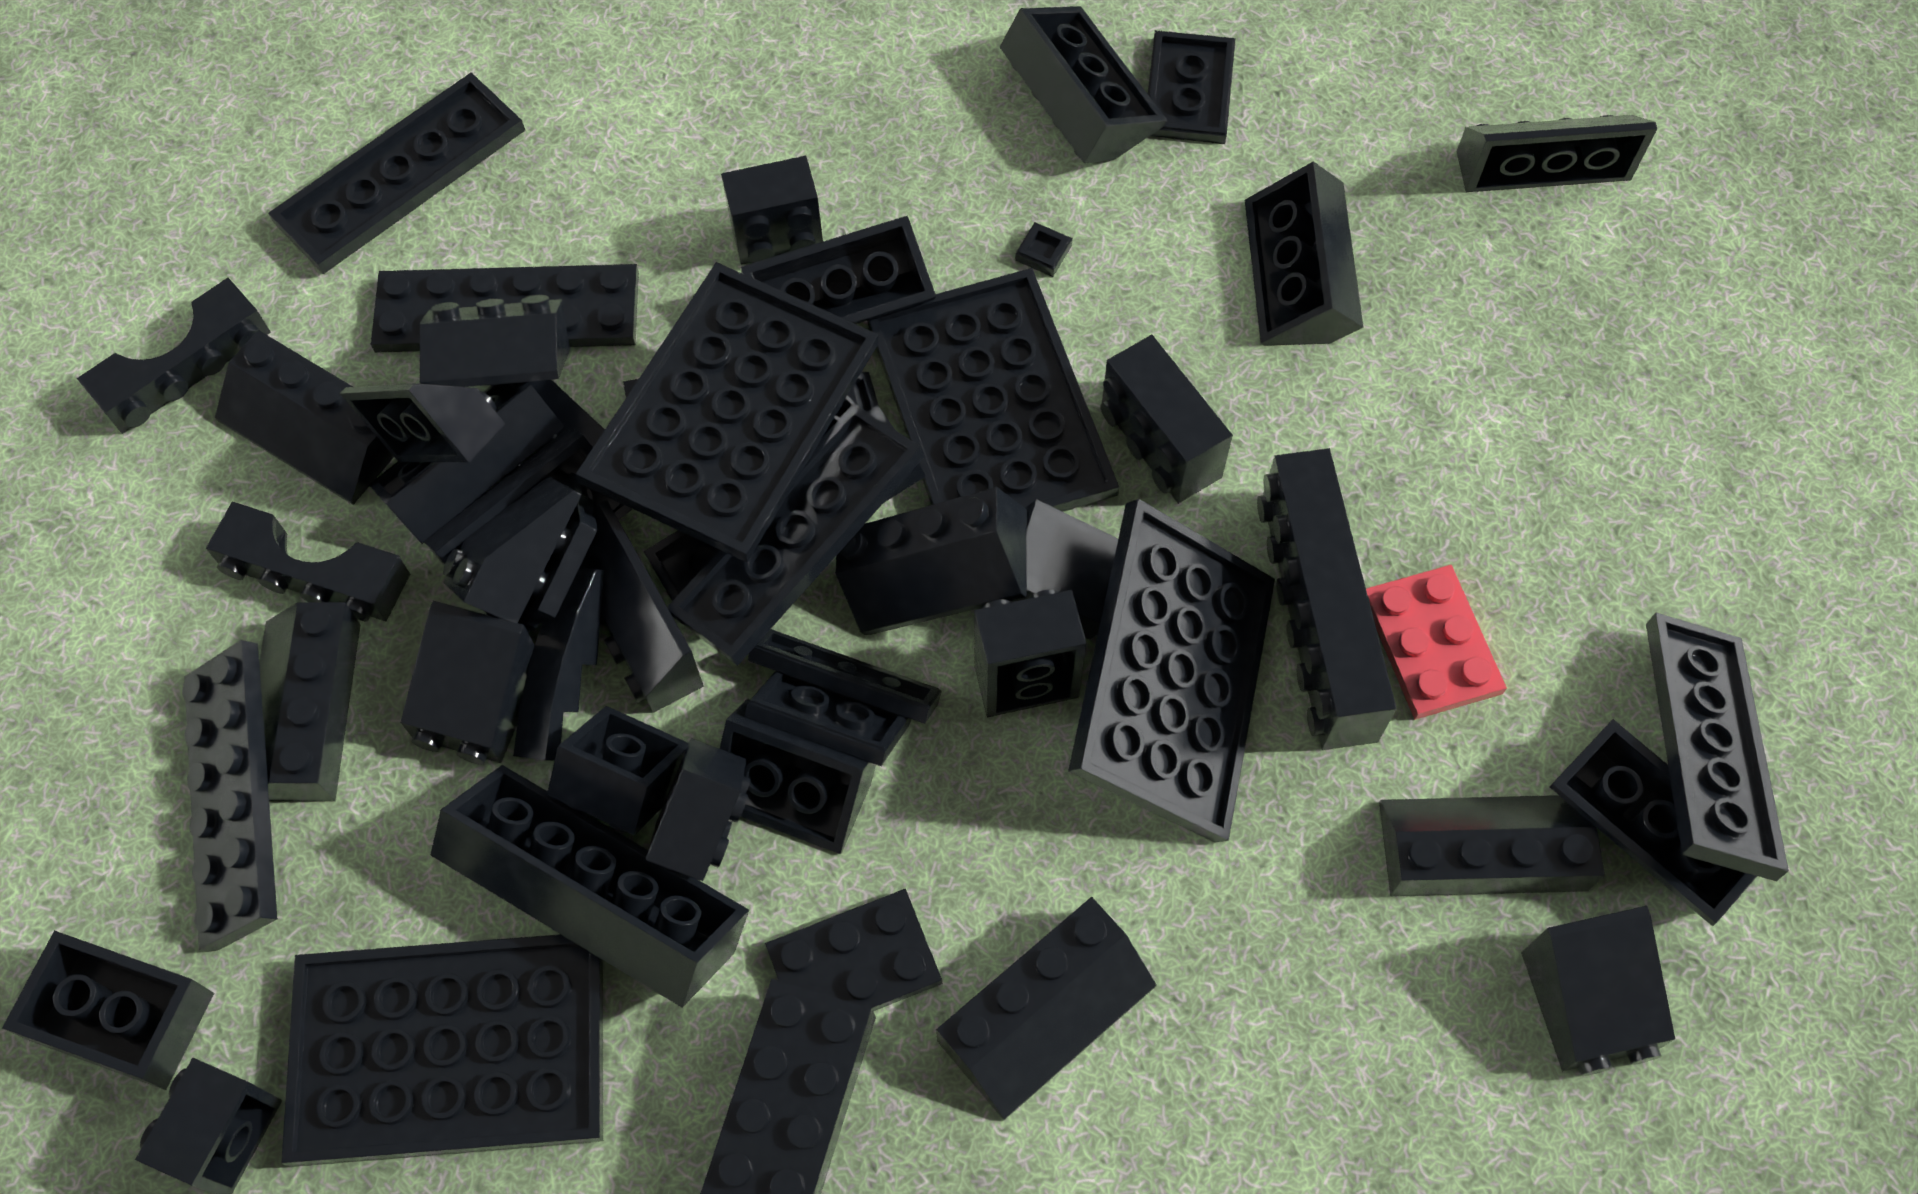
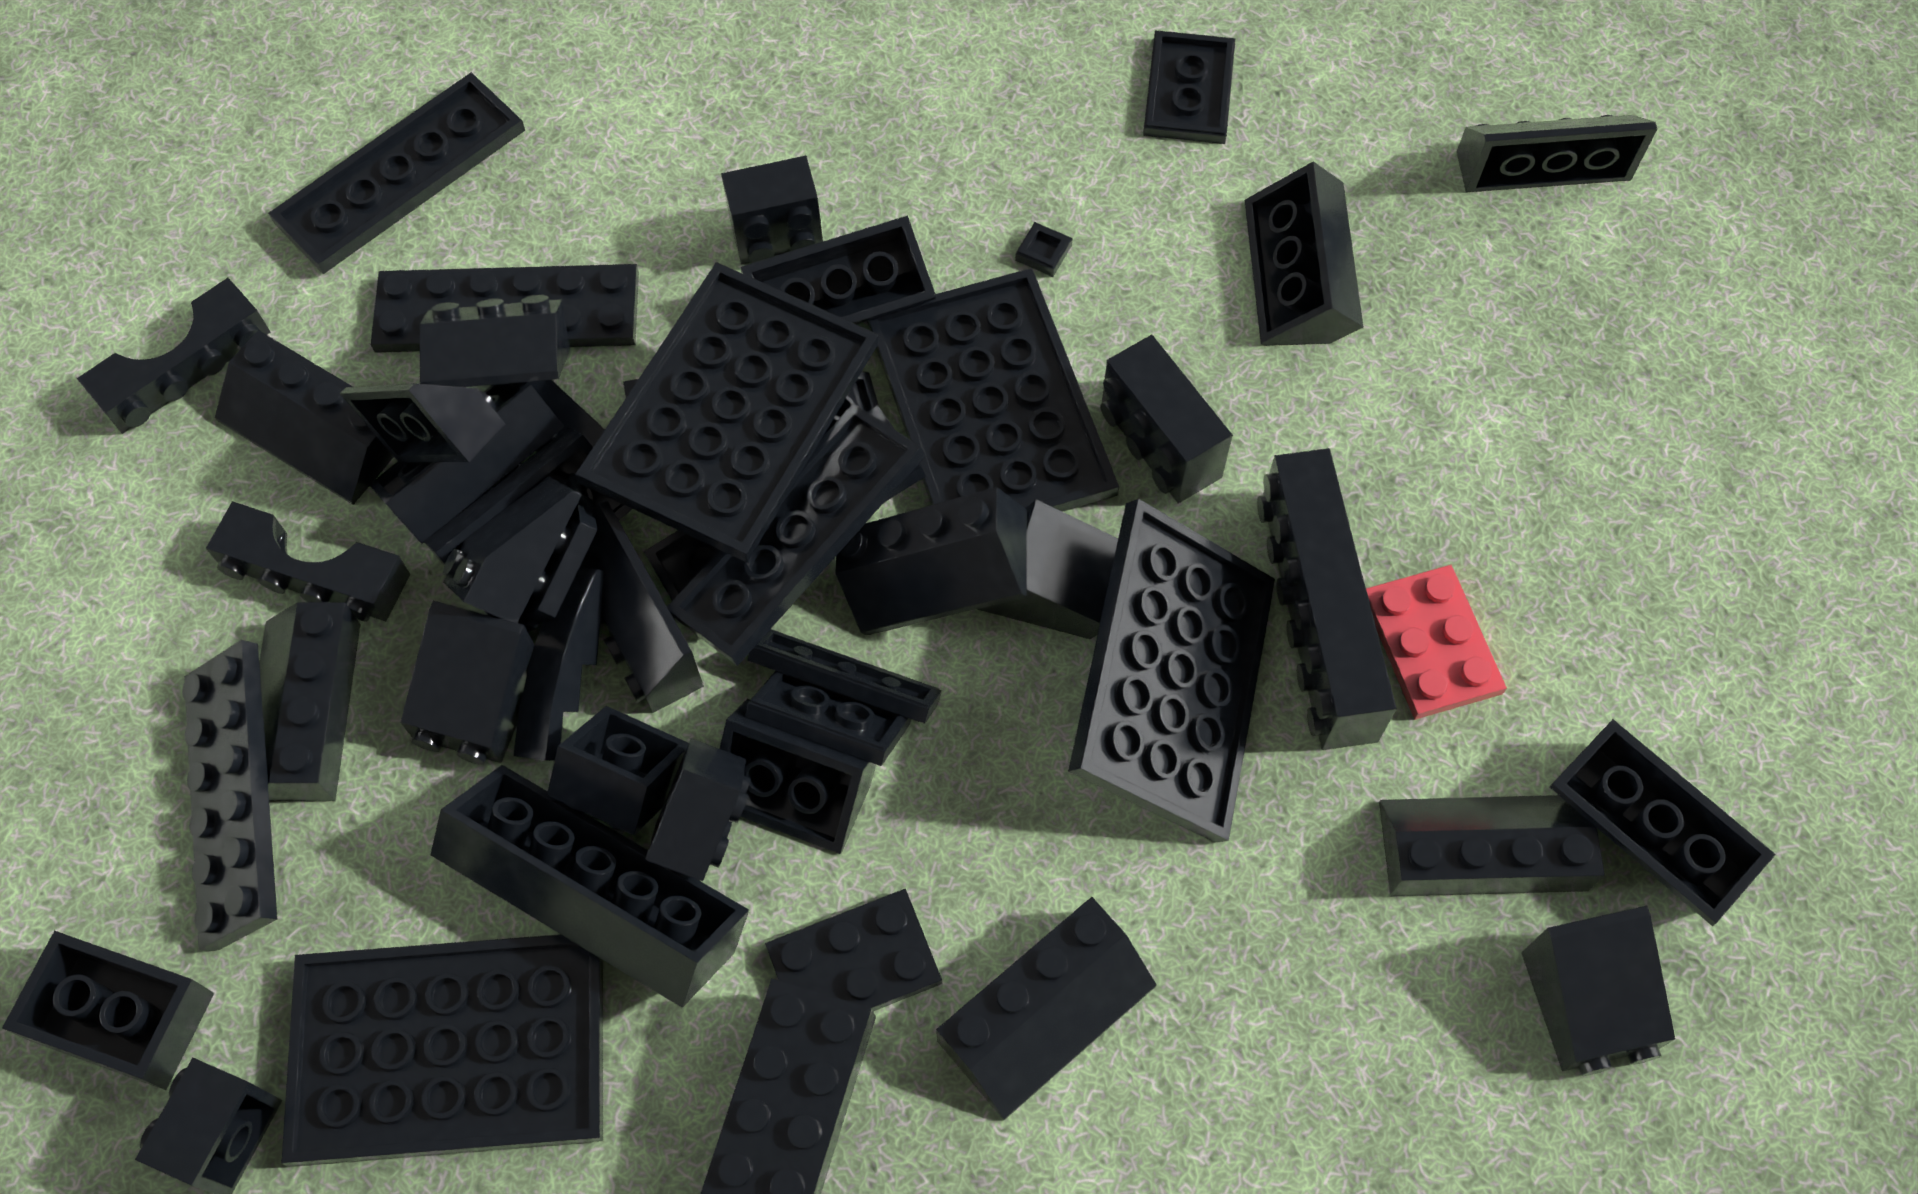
black brick [974,589,1087,718] -> none
black slope [1000,6,1167,163] -> none
black plate [1646,612,1789,882] -> none

